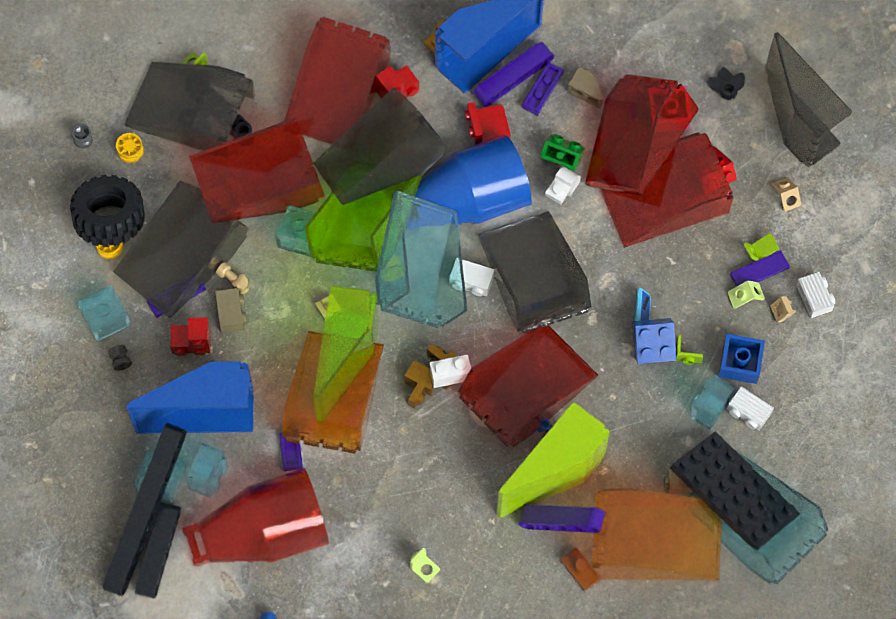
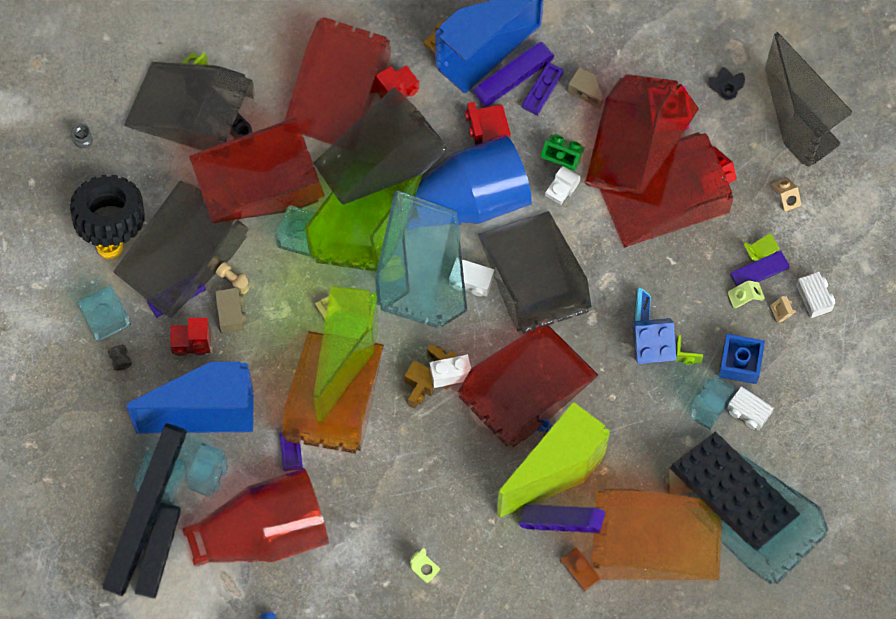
yellow wheel [116,133,144,163] -> none

